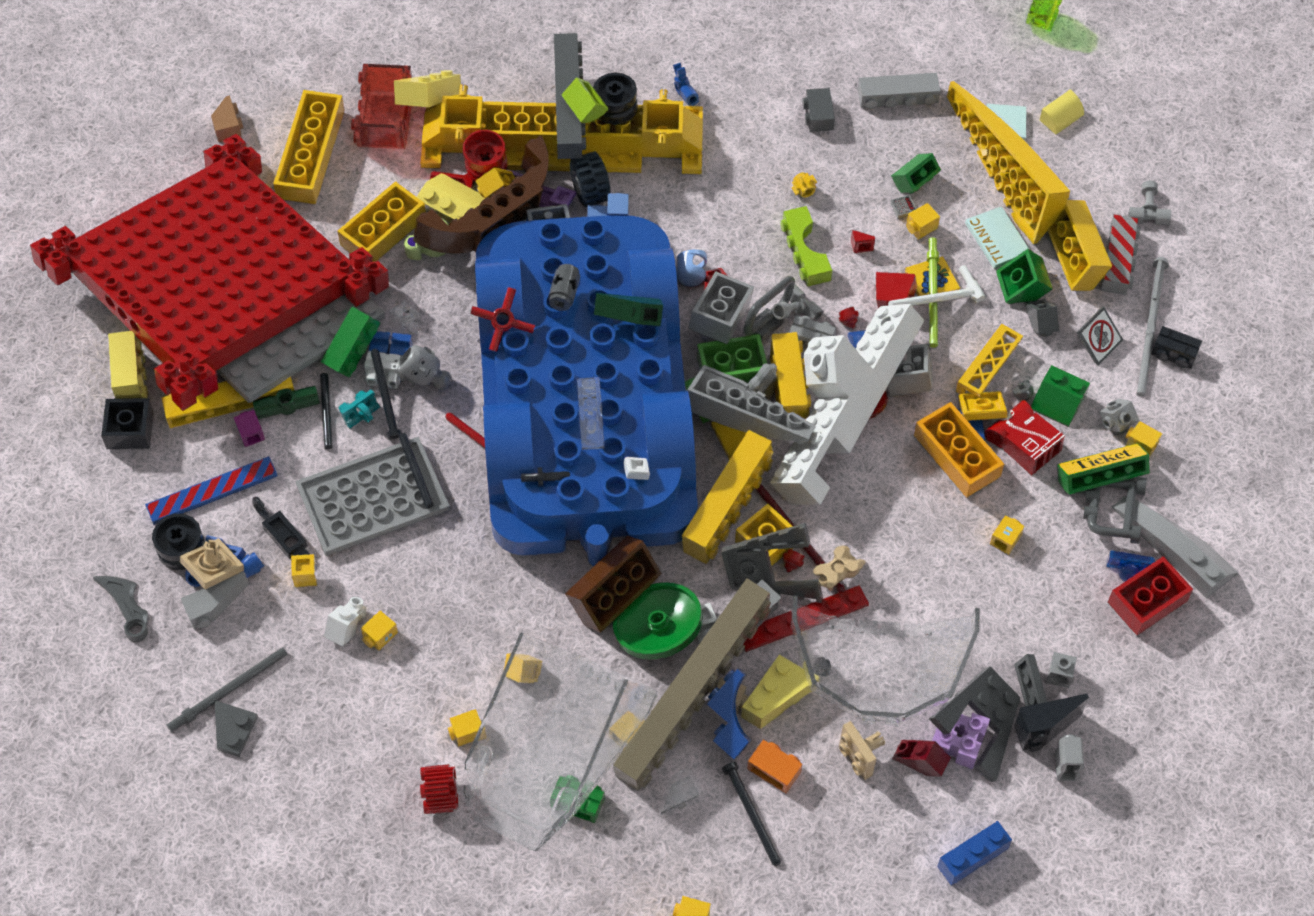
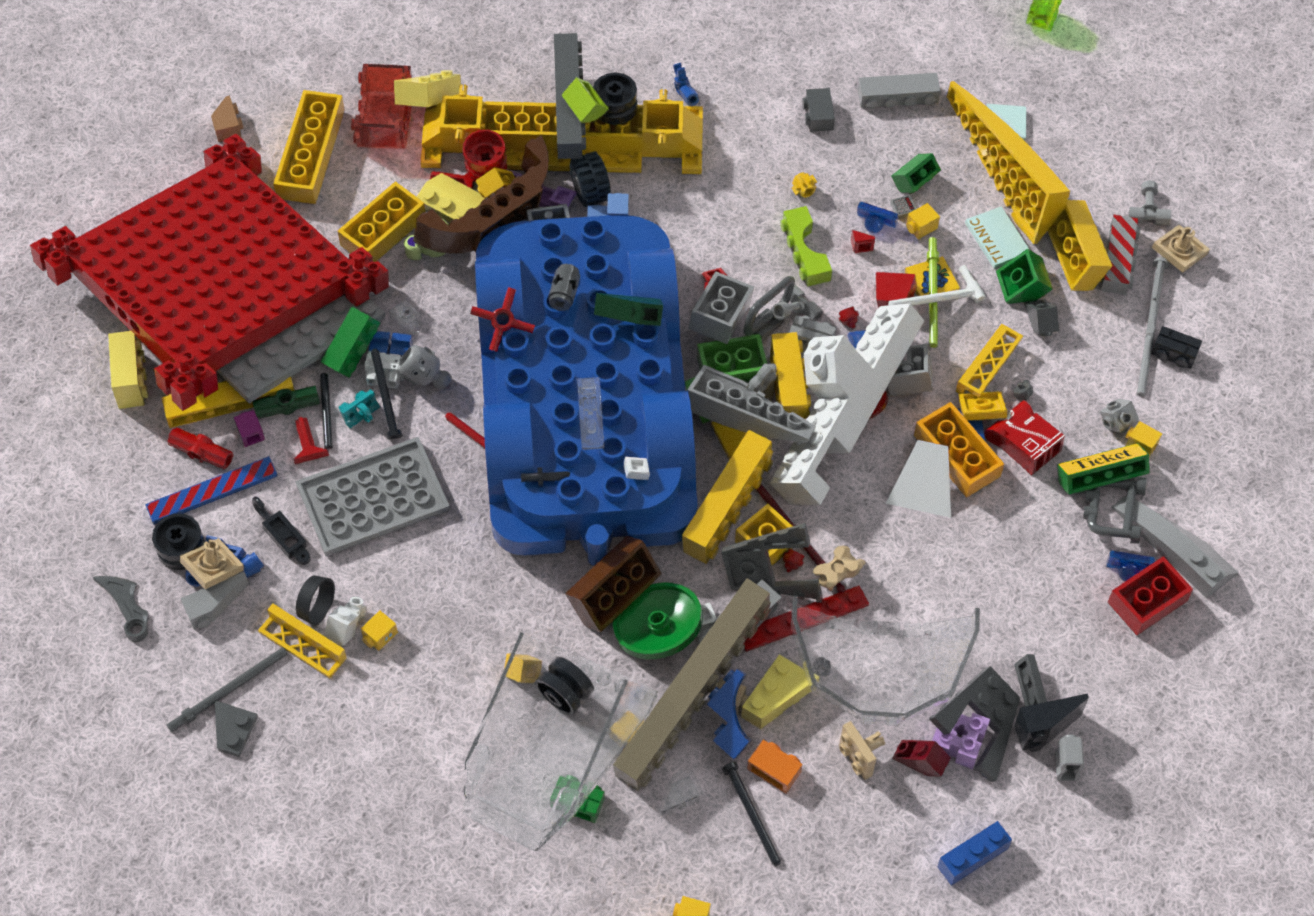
black brick [101,398,154,449] -> none
yellow panel [291,554,317,587] -> none
black bar [398,433,434,509] -> none
red brick [420,764,459,814] -> none
yellow brick [447,709,485,747] -> none
light blue helmet [676,249,707,287] -> none
yellow brick [990,515,1025,555] -> none
green slope [1031,365,1090,427] -> none
light yellow brick [1039,89,1084,134] -> none
light grey brick [1046,652,1077,688] -> none
piece [1076,307,1123,366] -> none
none -> red piece [167,427,234,470]
none -> yellow fence [258,603,347,679]
none -> red piece [294,417,330,465]
none -> black tyre [296,575,335,626]
none -> black wheel [535,656,594,716]
none -> clear blue tile [857,201,898,234]
none -> white sticker [885,440,951,518]
none -> tan plate [1152,225,1210,273]

